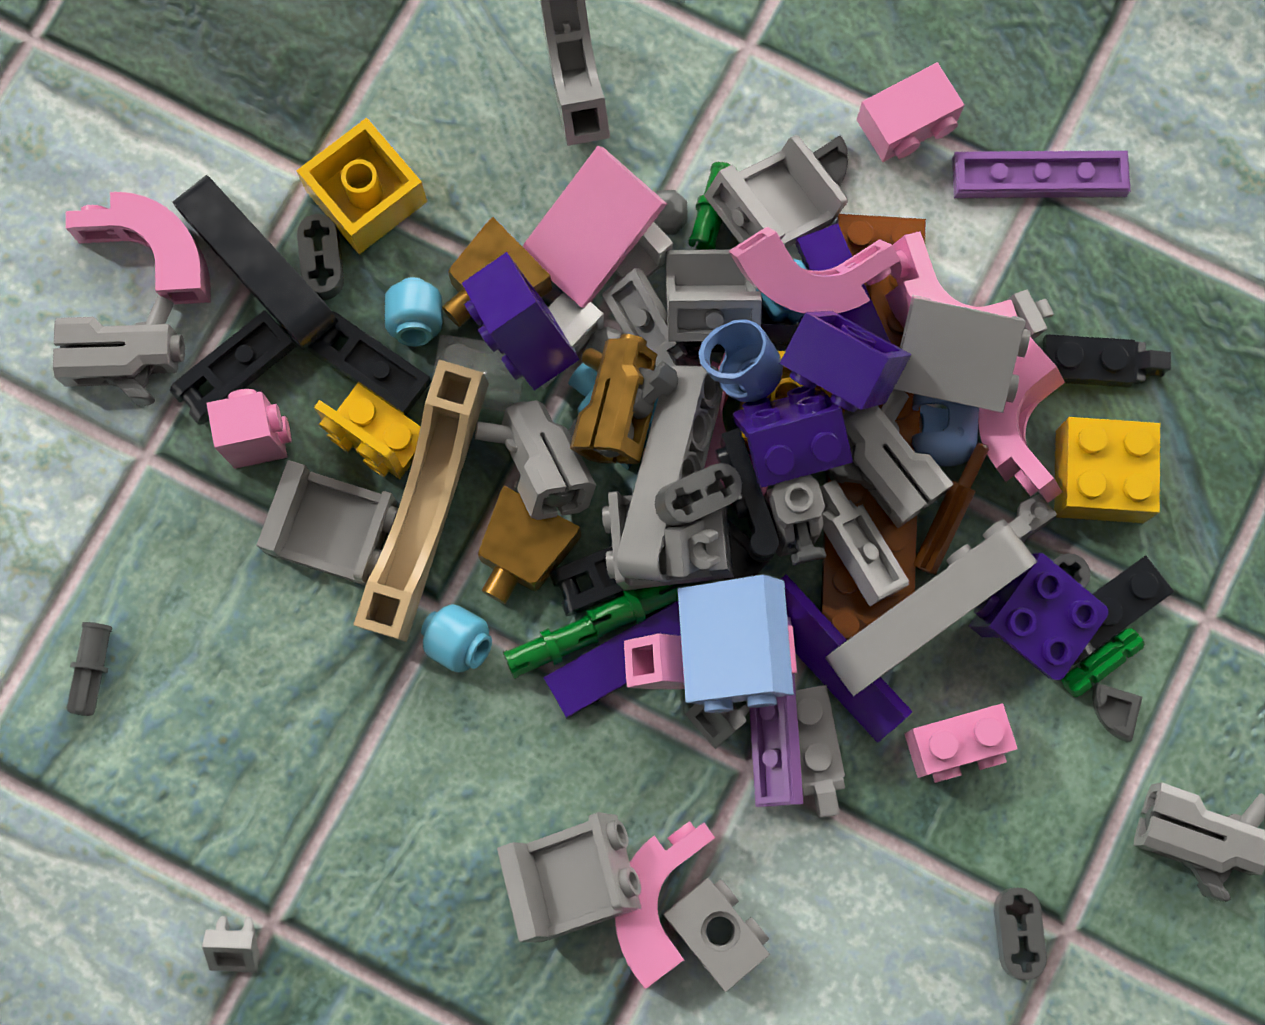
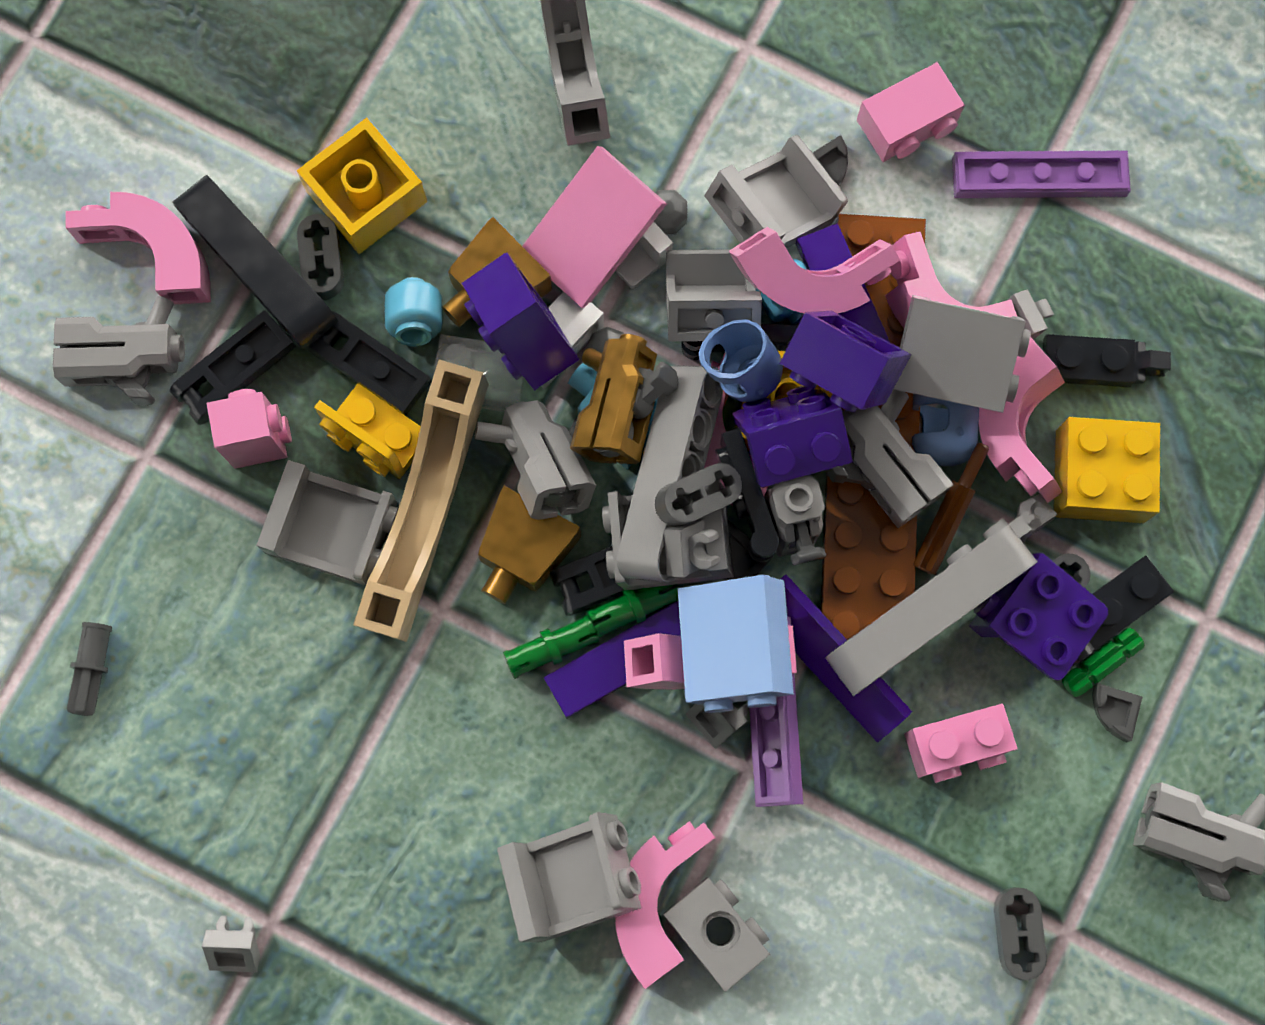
medium azure head [421,604,492,673] -> none
light grey hinge [602,268,688,370] -> none
green pin [688,162,738,250] -> none
light grey hinge [796,685,845,818] -> none
light grey hinge [820,480,909,606] -> none

